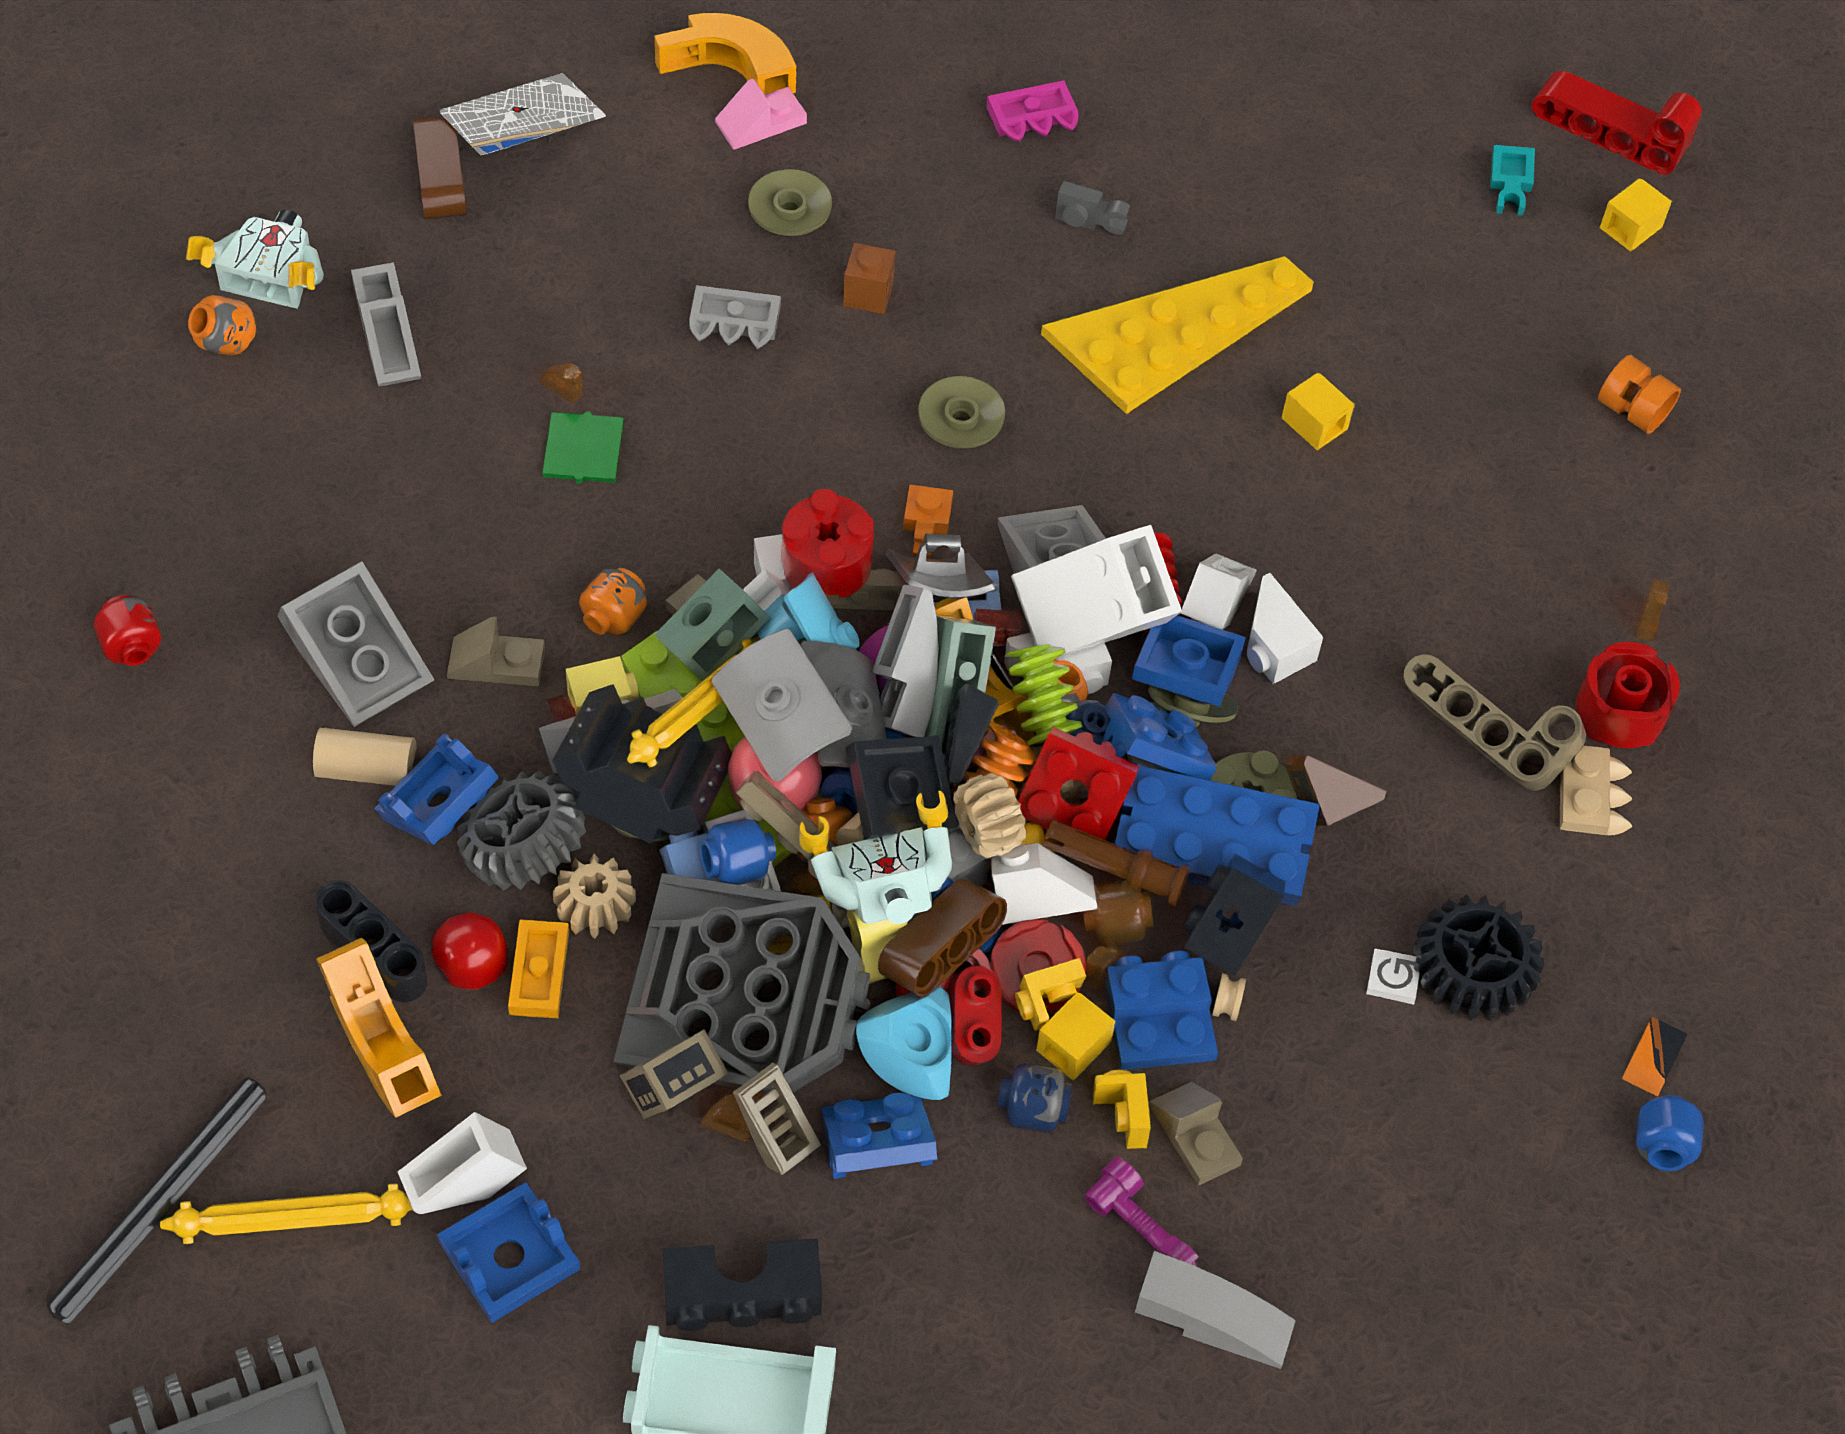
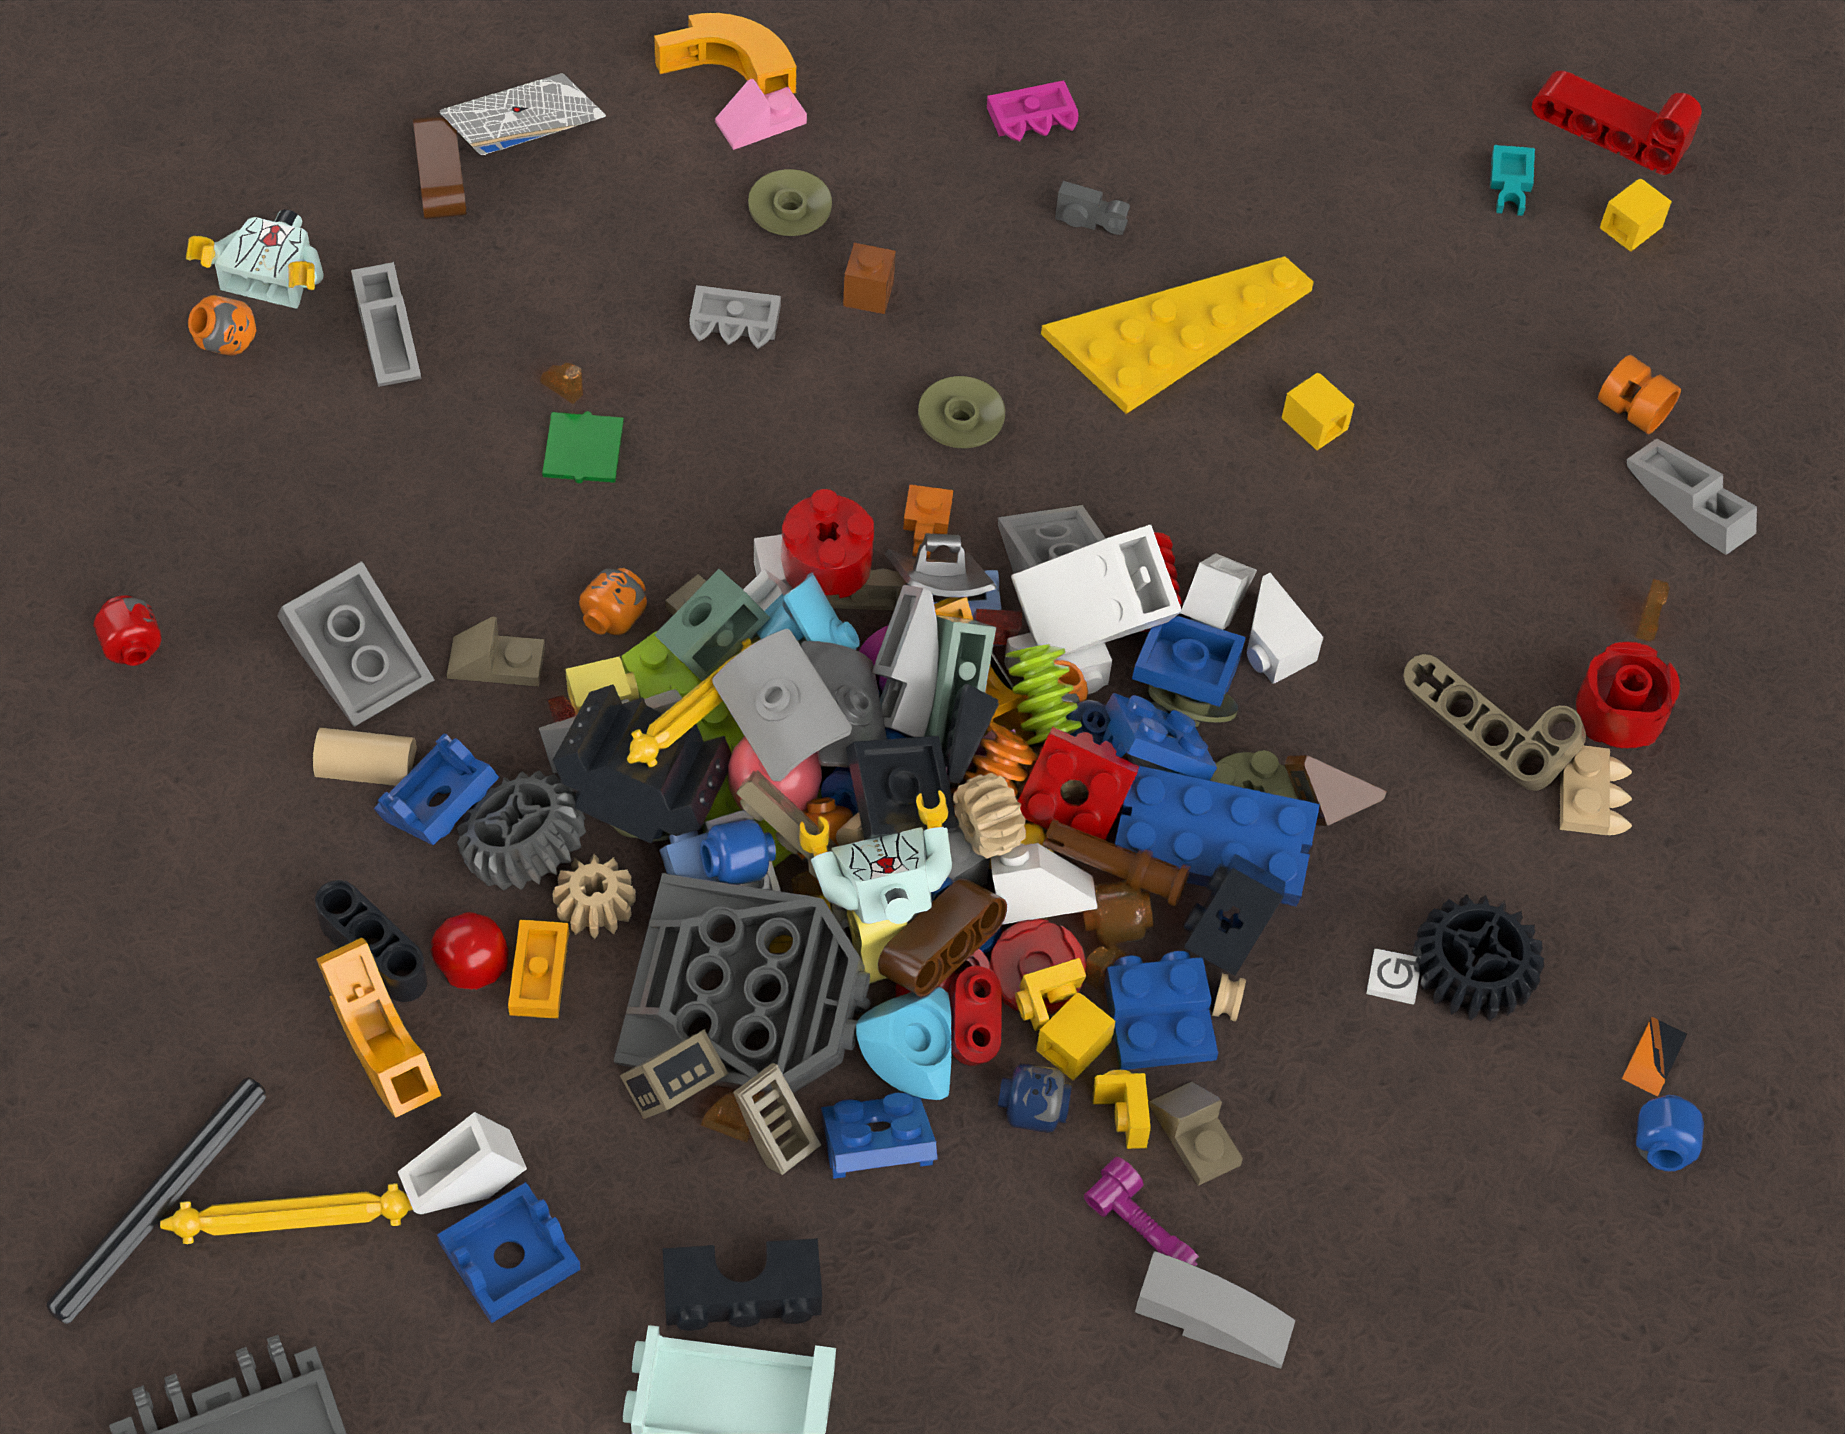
none -> light grey slope [1627,439,1757,555]

